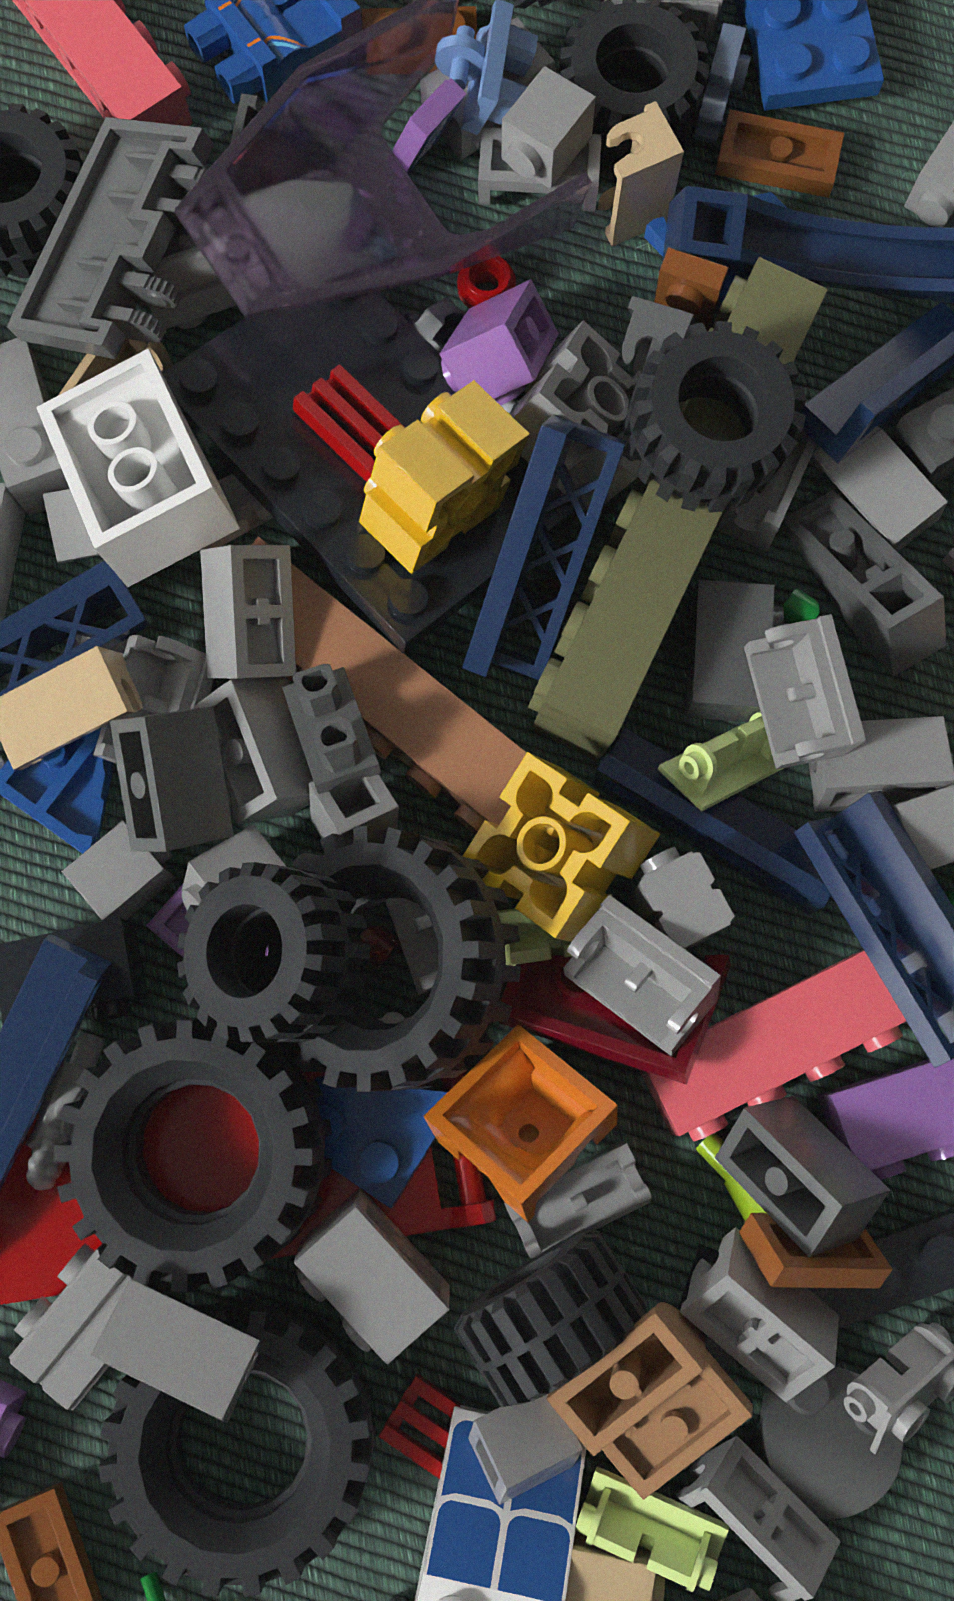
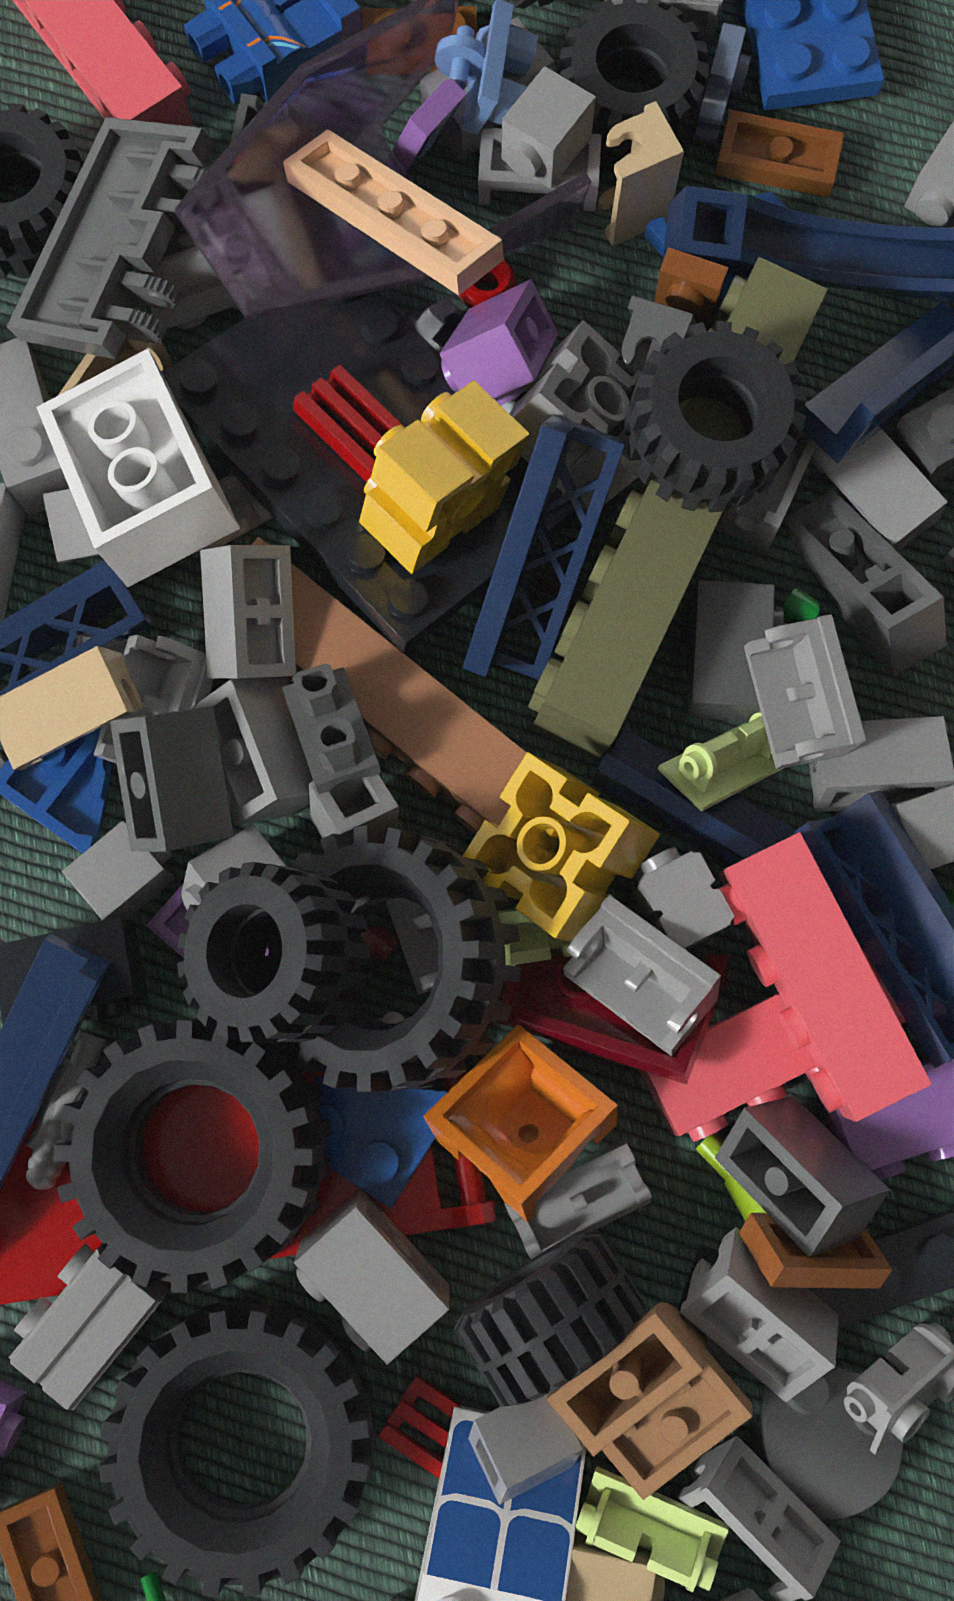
light grey hinge [90,1279,261,1423] -> none
none -> light nougat plate [283,129,504,295]
none -> coral brick [717,832,932,1122]

